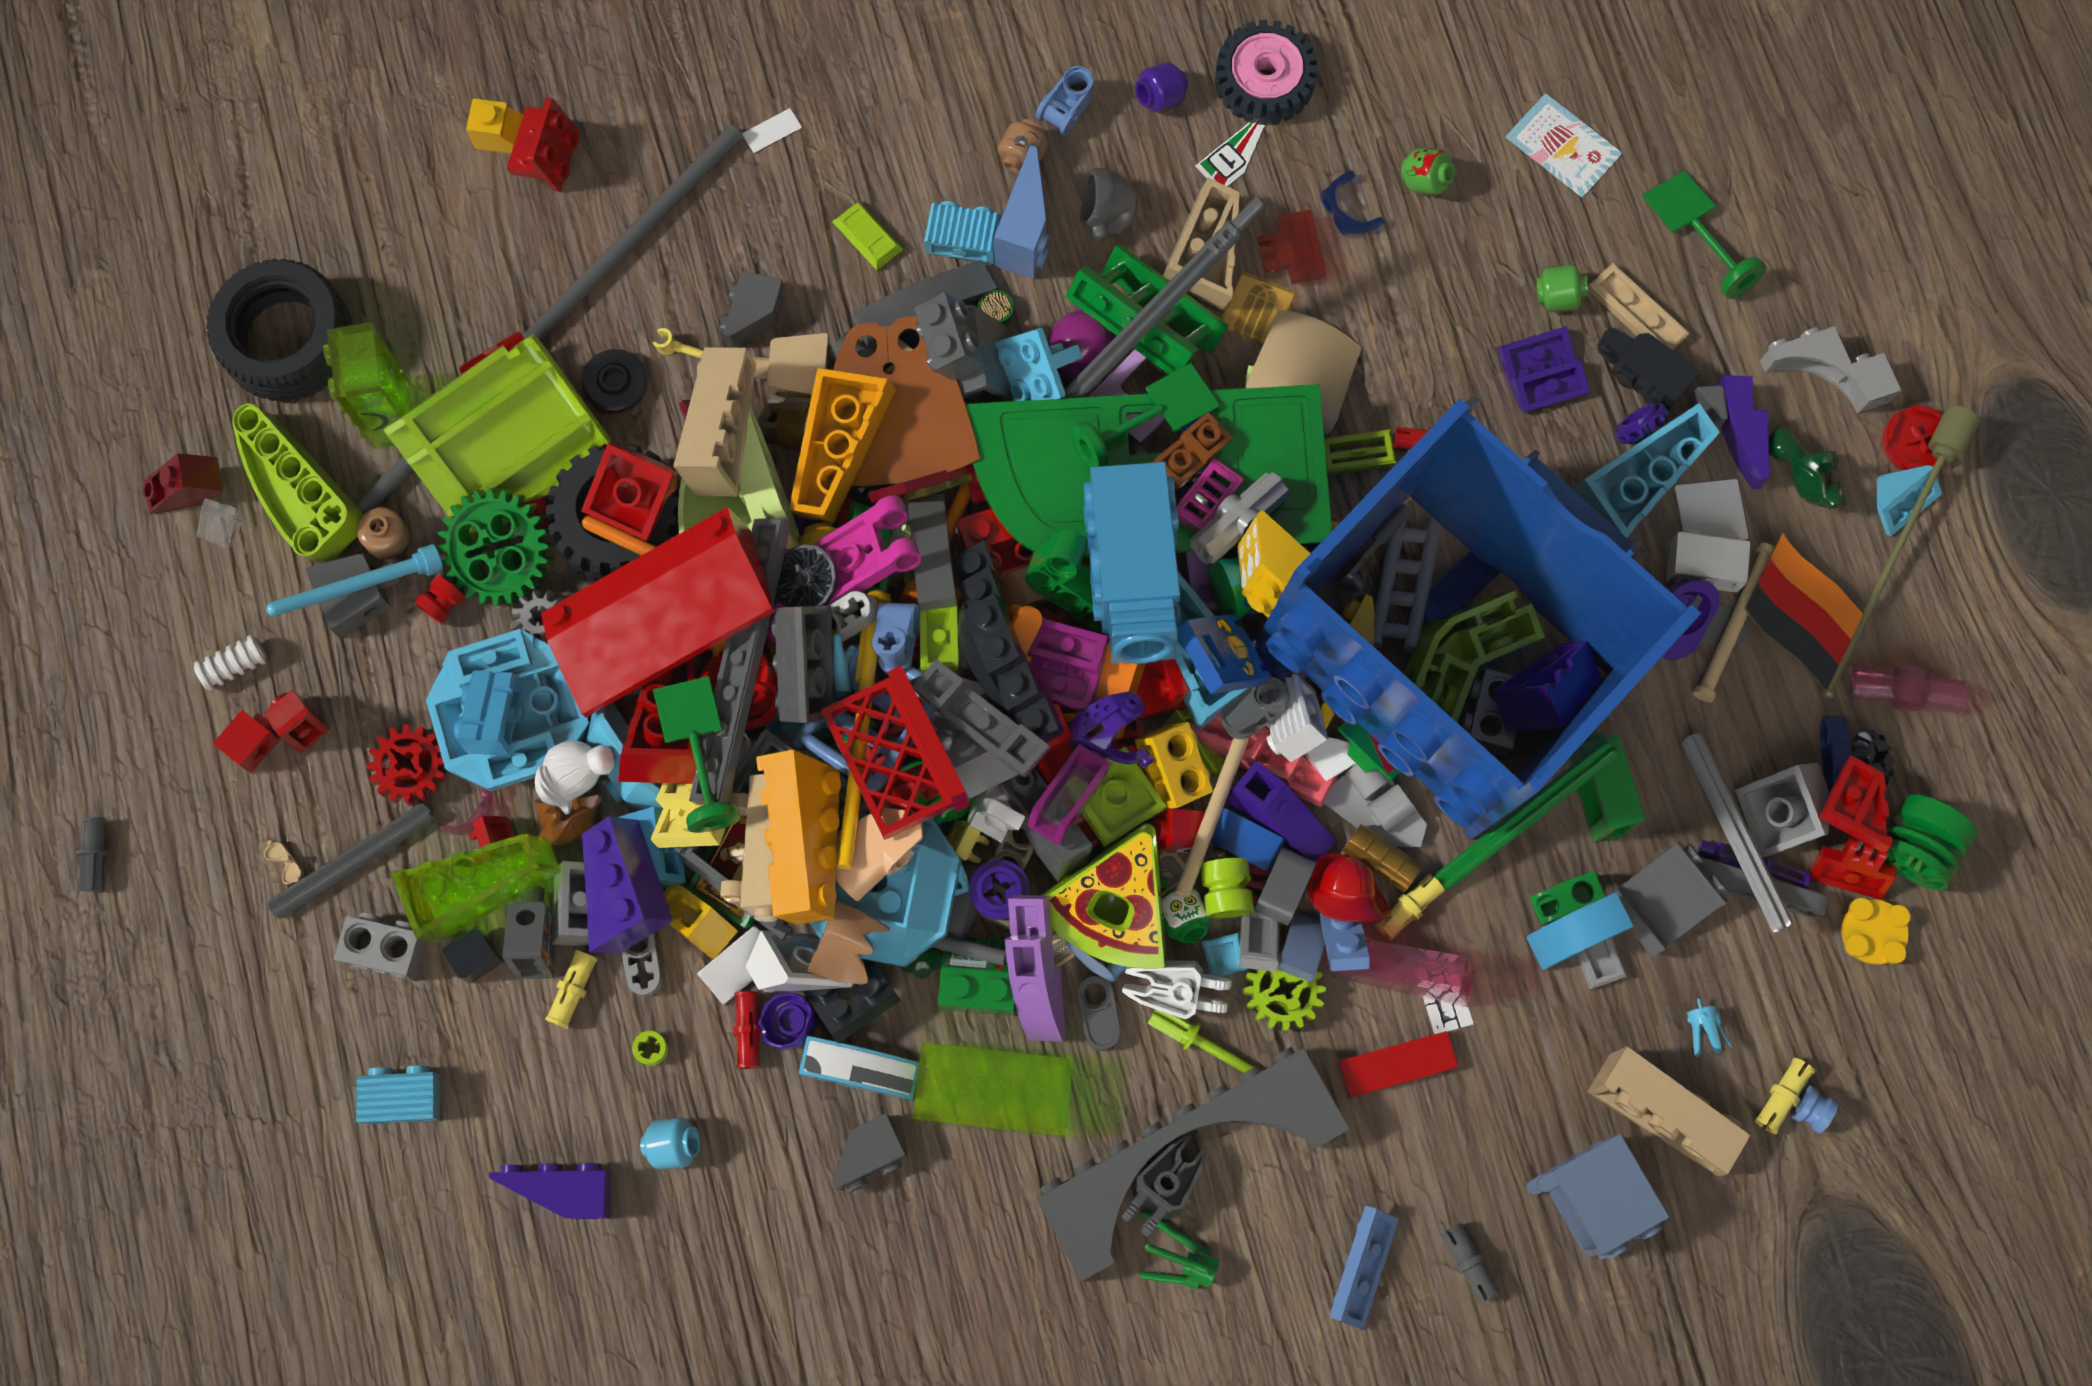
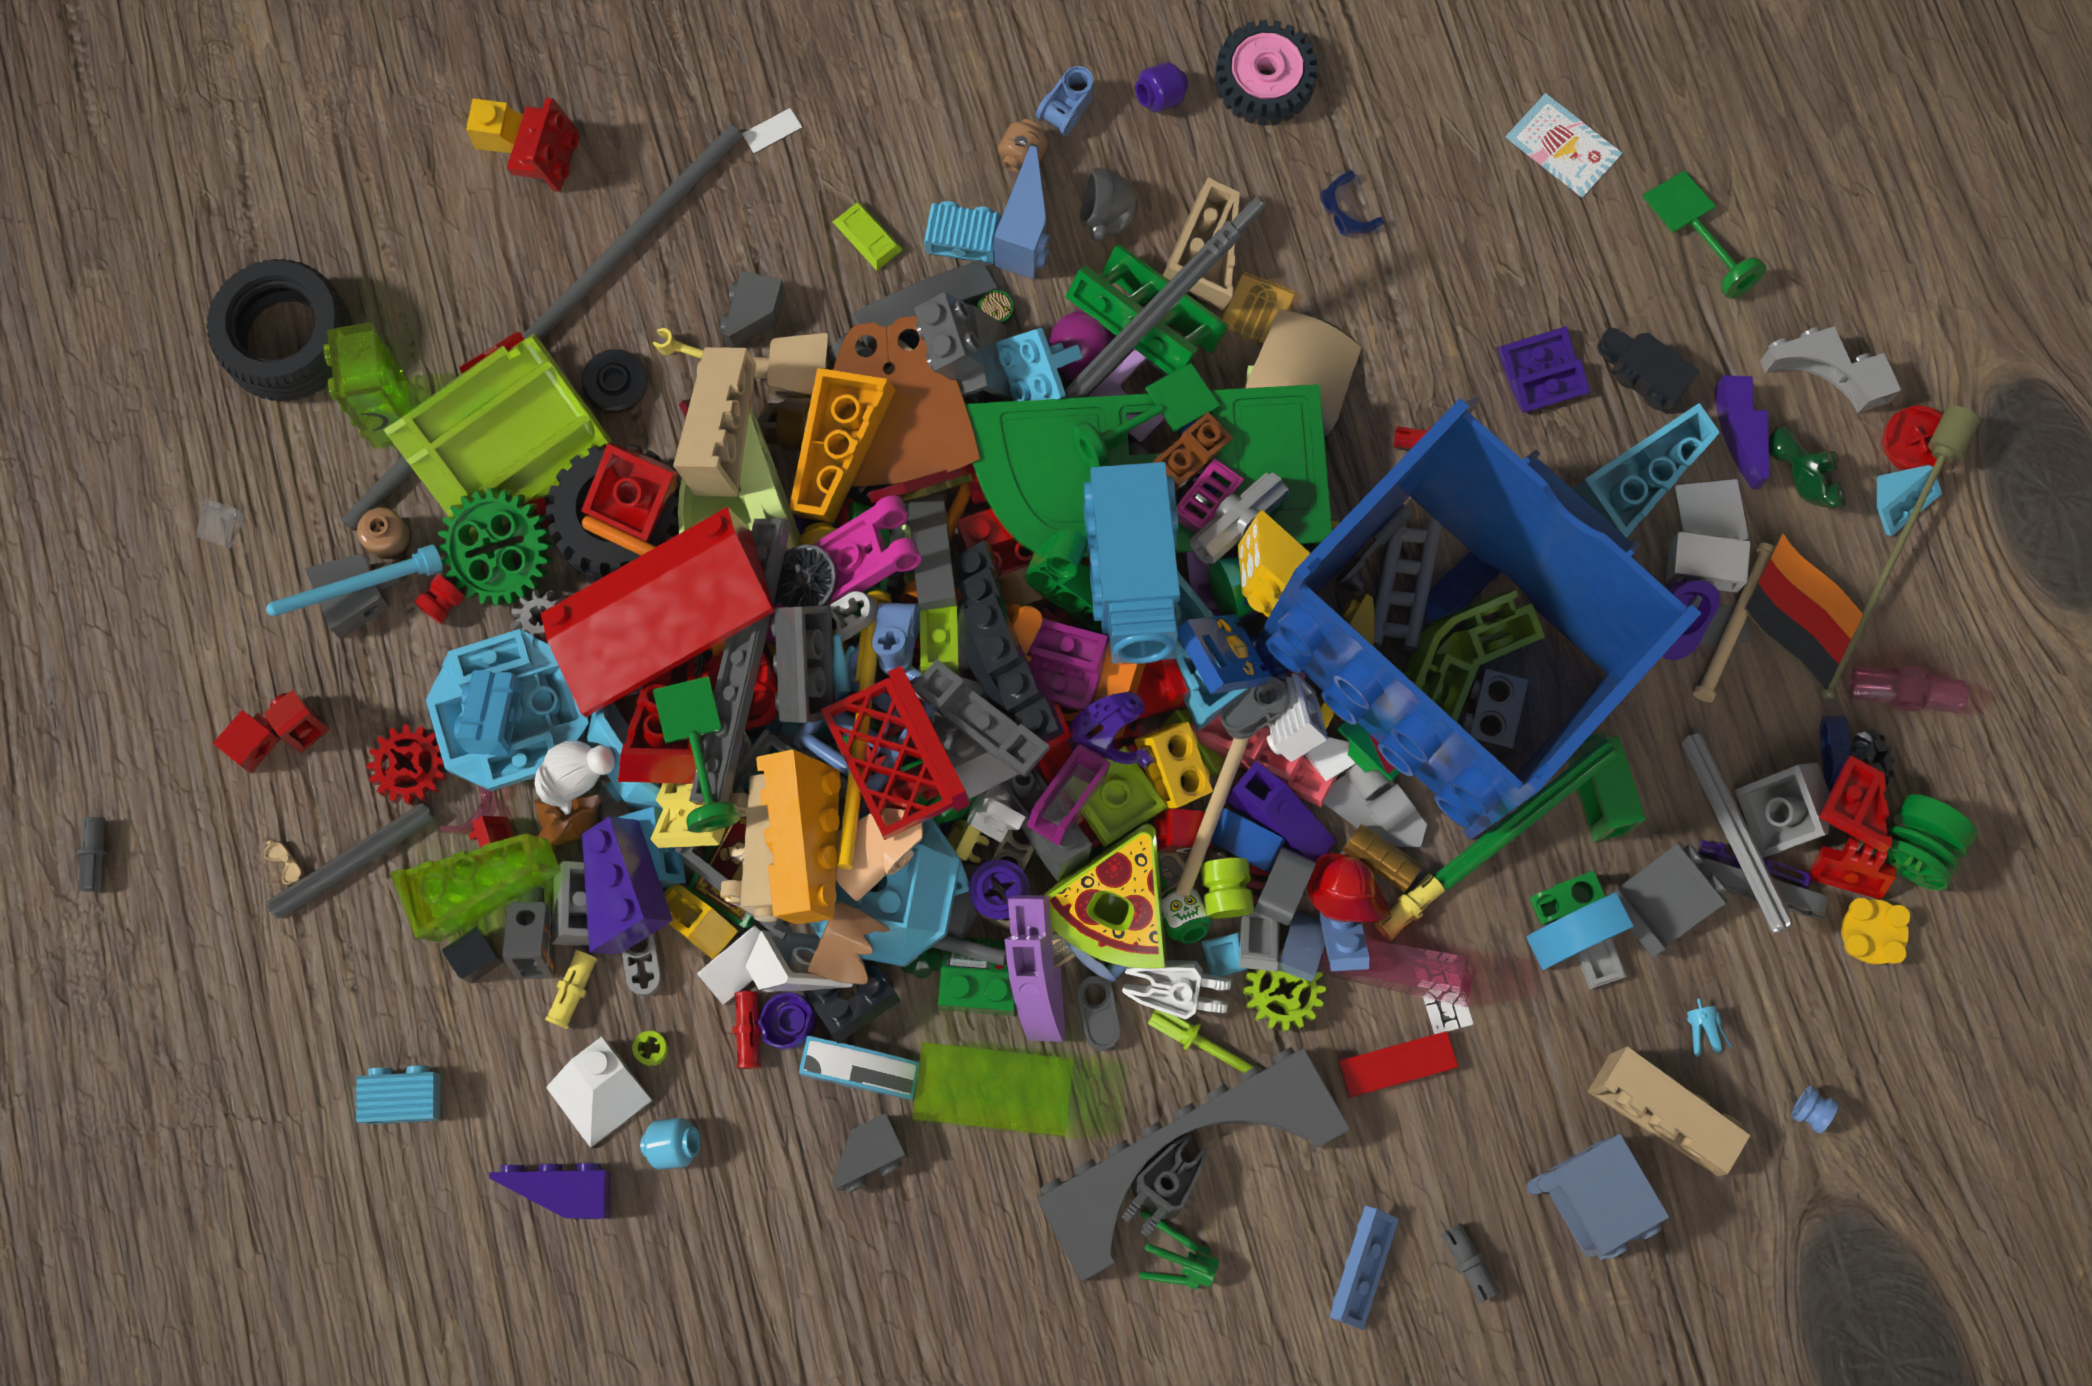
dark red slope [143,453,223,514] -> none
white piece [194,634,267,691] -> none
lime beam [232,403,363,564] -> none
light grey brick [333,912,427,981] -> none
sticker [1195,118,1265,186] -> none
clear red hinge [1257,210,1327,285] -> none
lime tile [1324,429,1397,476] -> none
bright green head [1401,147,1455,195] -> none
dark purple wedge [1492,641,1602,734] -> none
bright green head [1537,264,1588,312] -> none
tan tile [1588,263,1689,350] -> none
dark purple gear [1614,403,1669,444] -> none
dark grey slope [1688,386,1728,430] -> none
light yellow pin [1755,1058,1815,1134] -> none
none -> white slope [546,1036,653,1148]

